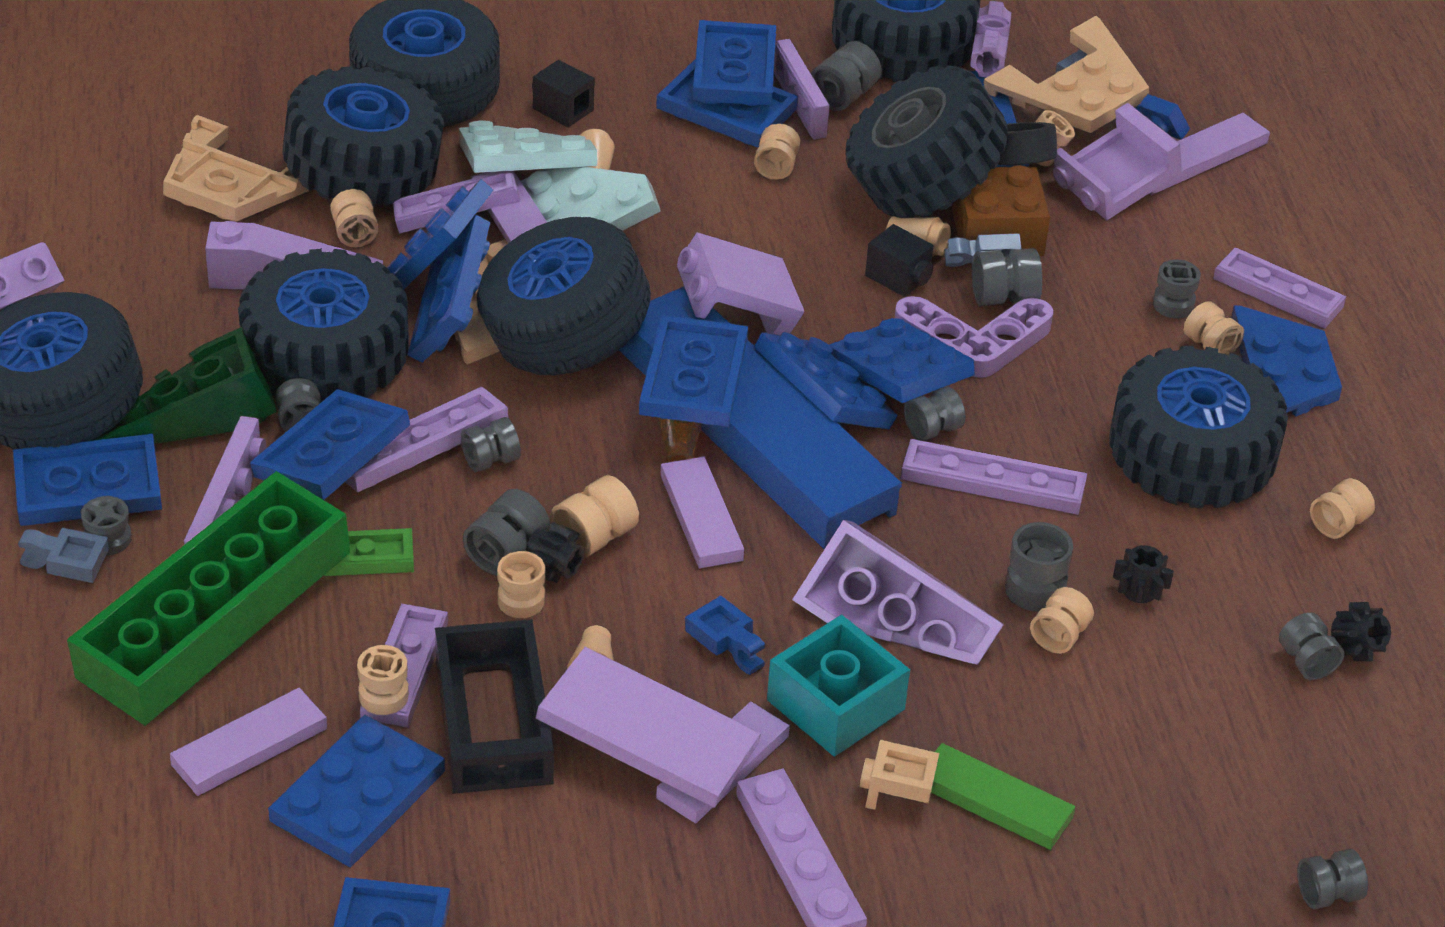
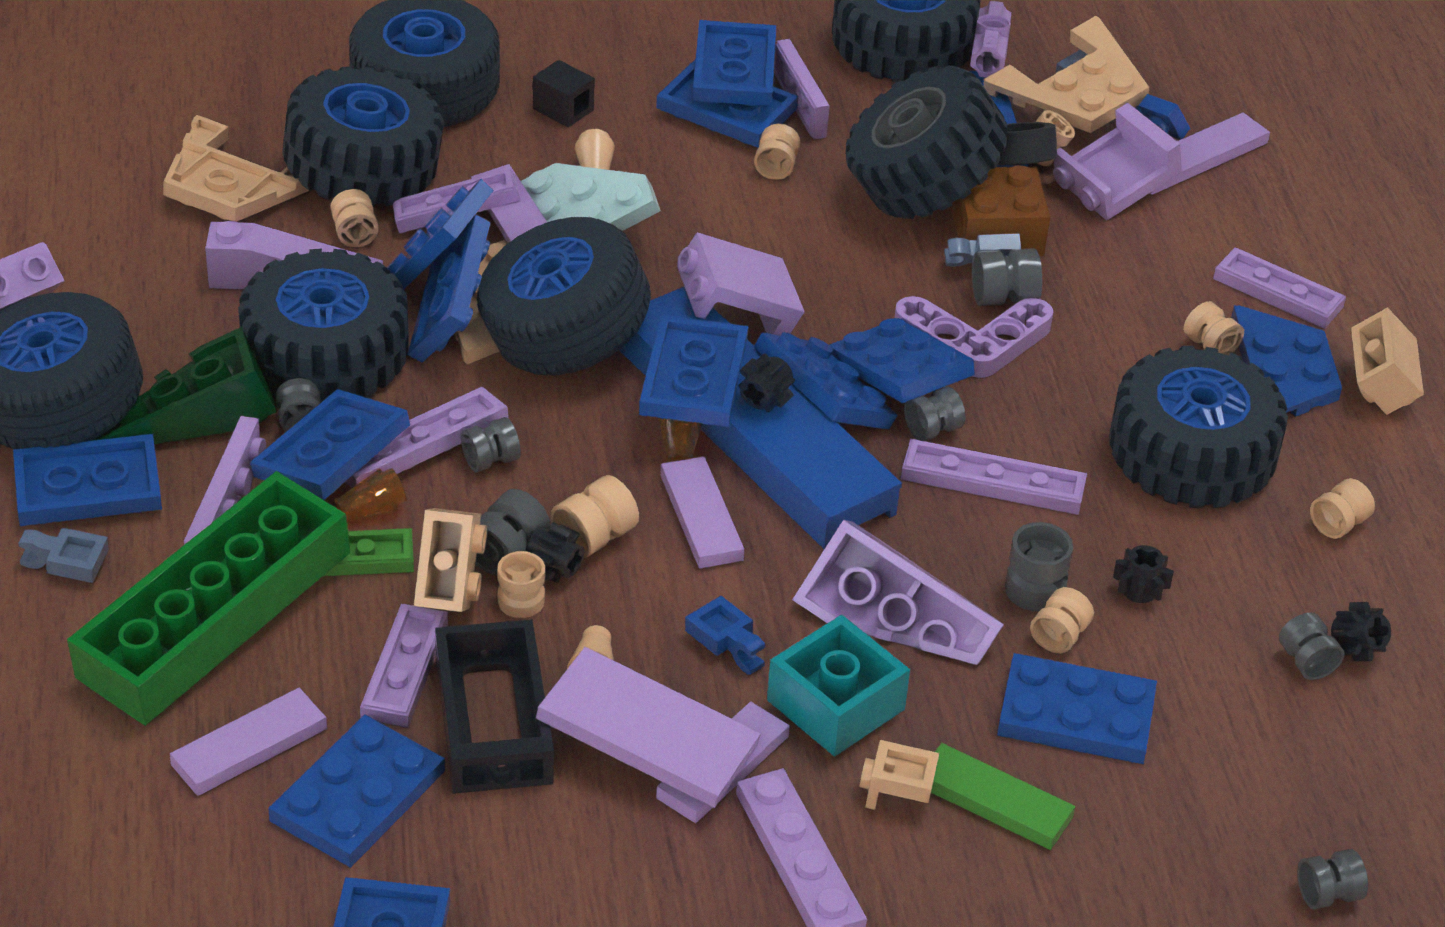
dark grey wheel [81,496,132,555] -> none
light nougat wheel [357,645,409,715] -> none
light aqua plate [459,121,597,173] -> none
dark grey wheel [811,41,882,111] -> none
black brick [865,224,934,297] -> none
light nougat cone [886,216,951,257] -> none
dark grey wheel [1153,259,1201,319] -> none
none -> clear orange cone [334,468,407,523]
none -> light nougat brick [414,508,487,612]
none -> black gear [738,353,795,412]
none -> blue plate [997,653,1157,764]
none -> light nougat brick [1351,307,1424,415]

